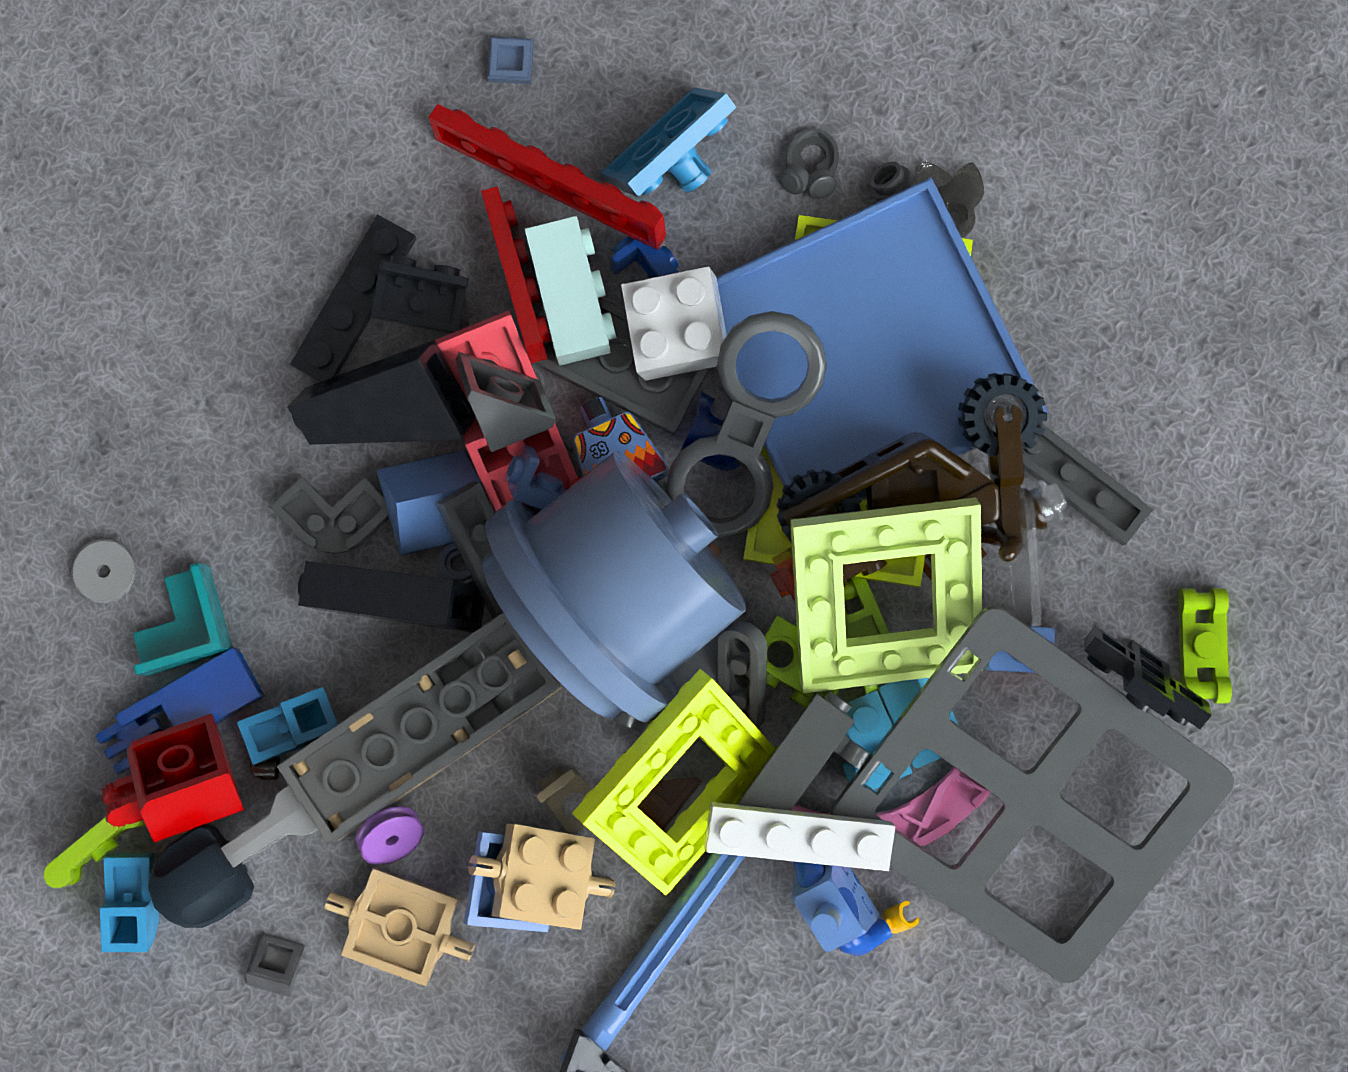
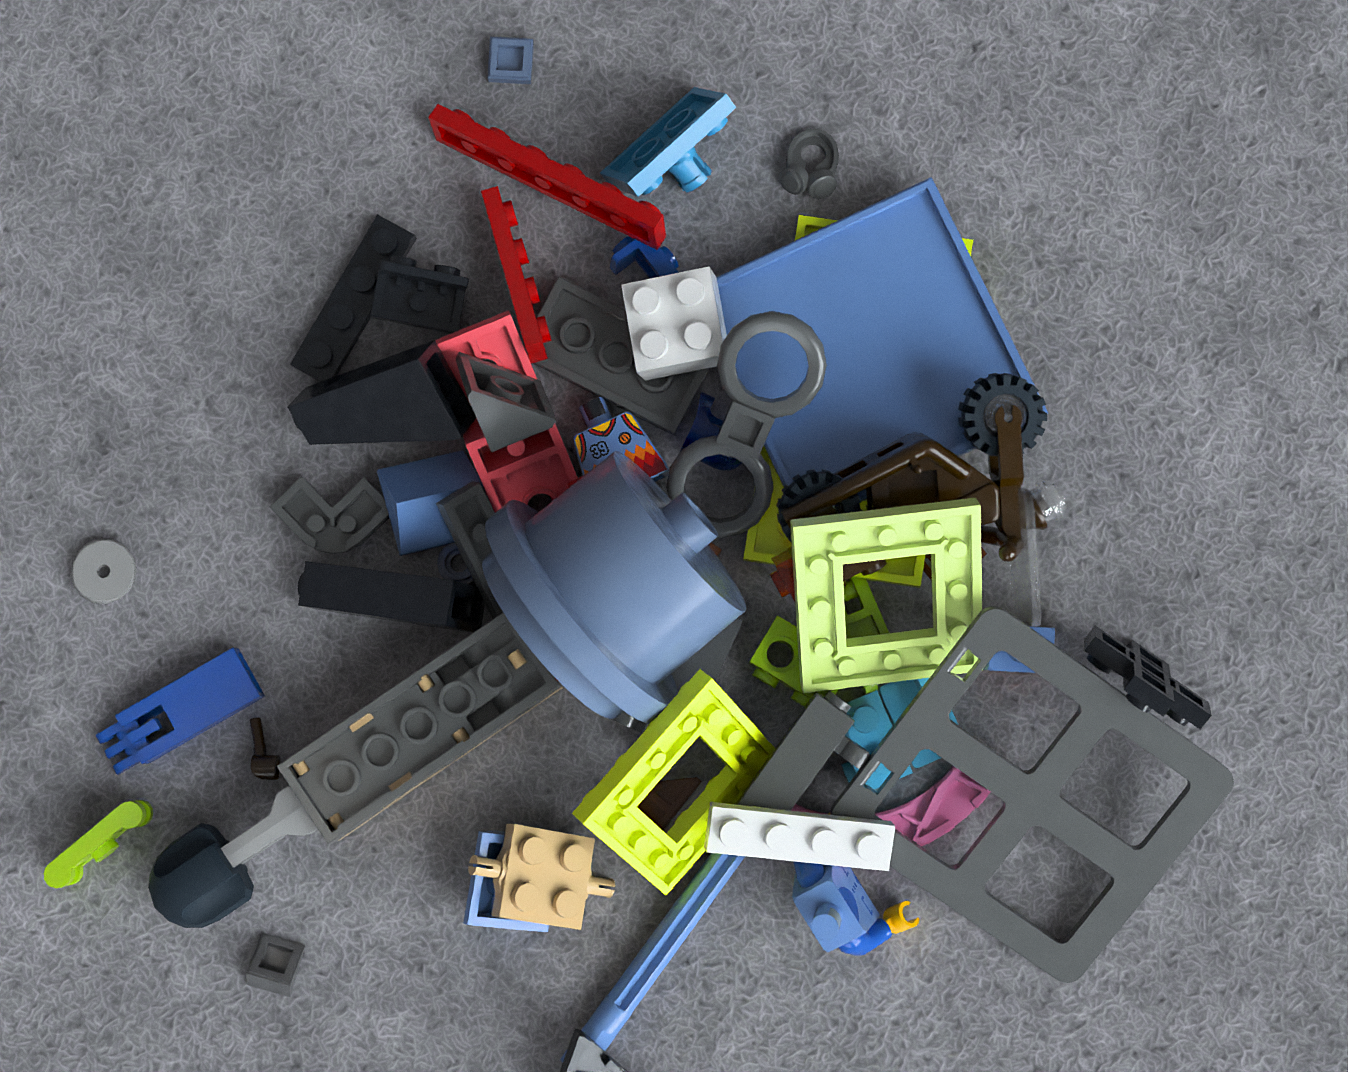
dark azure brick [100,853,159,952] -> none
red hinge [101,713,244,843] -> none
teal panel [133,562,233,676] -> none
dark azure brick [237,687,338,766] -> none
tan plate [324,867,476,986] -> none
medium lavender piece [355,806,424,865] -> none
medium blue bracket [506,446,566,509] -> none
light aqua brick [525,216,616,366] -> none
dark tan bracket [535,766,591,835] -> none
dark grey plate [717,620,767,729] -> none
dark grey plate [870,162,913,202] -> none
clear smoke plate [916,161,984,238] -> none
dark grey plate [1023,423,1153,546] -> none
lime plate [1178,588,1232,704] -> none

